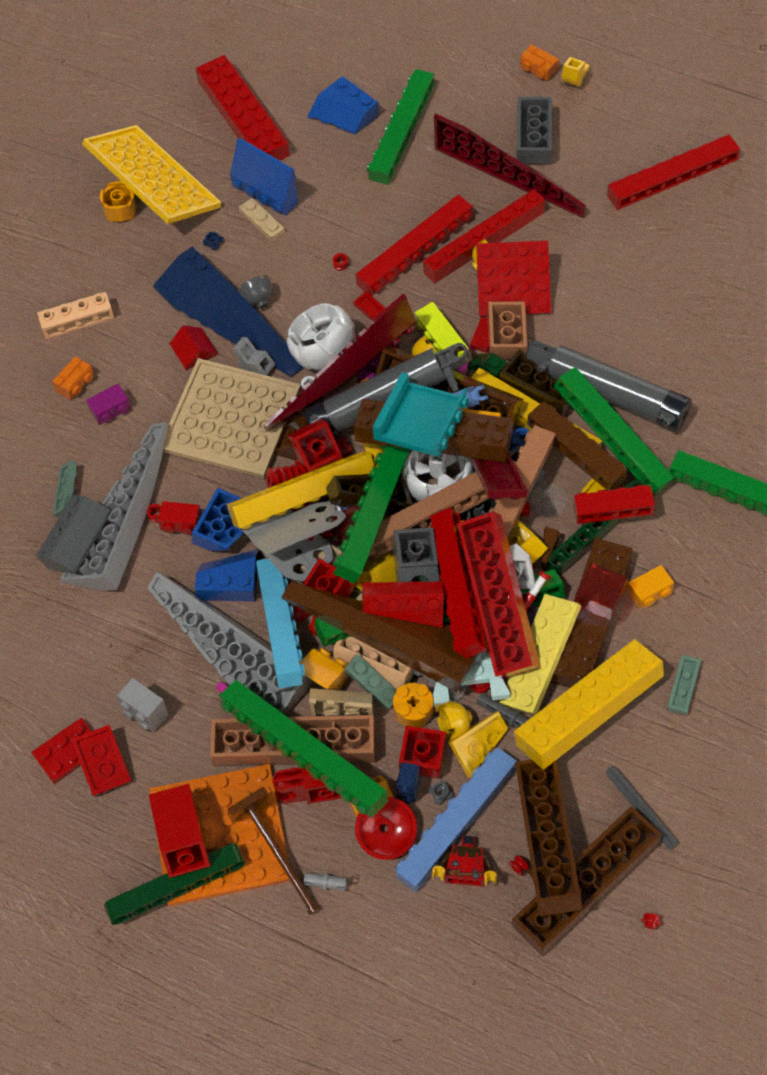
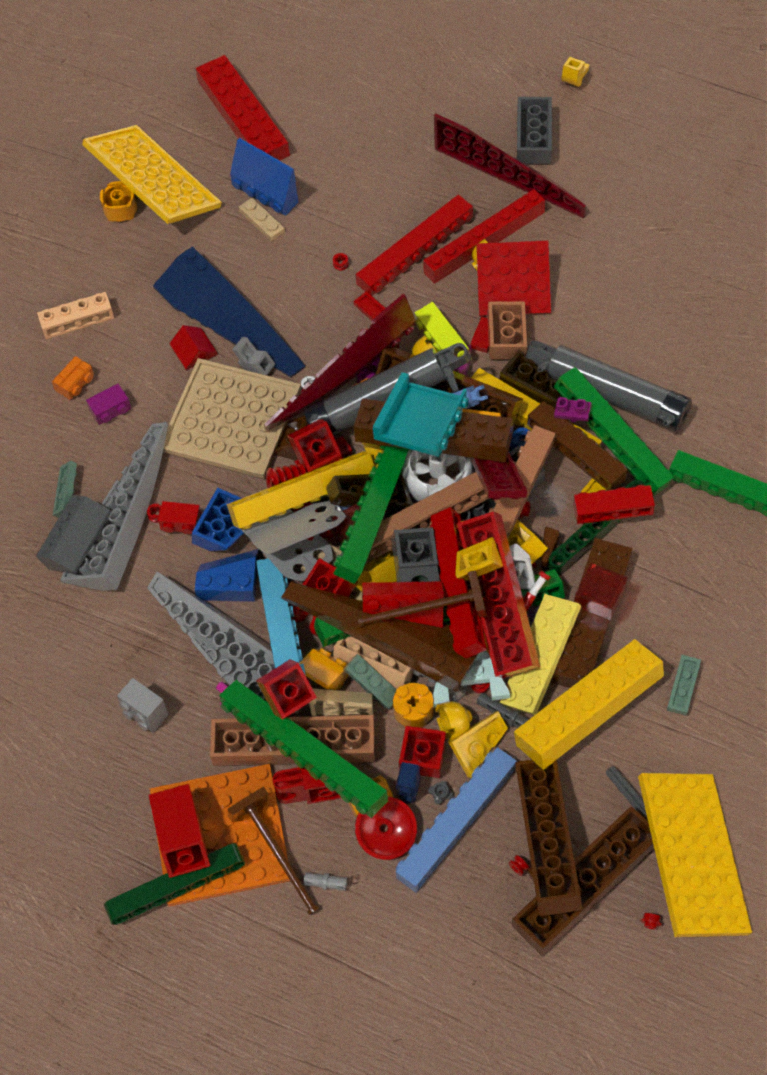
red plate [31,718,91,785] -> none
red plate [71,725,131,797] -> none
dark blue plate [203,232,223,250] -> none
dark grey cylinder [237,275,273,309] -> none
white wheel [287,303,356,370] -> none
blue wedge [308,76,379,134] -> none
green brick [367,69,434,185] -> none
torso [431,836,497,887] -> none
dark green slope [469,353,508,379] -> none
orange brick [520,44,559,81] -> none
red brick [607,134,740,210] -> none
light orange brick [627,565,674,609] -> none
none -> red brick [256,659,317,719]
none -> reddish brown tile [357,570,487,627]
none -> yellow slope [456,537,503,581]
none -> magenta hips [554,397,592,423]
none -> yellow plate [638,773,752,937]

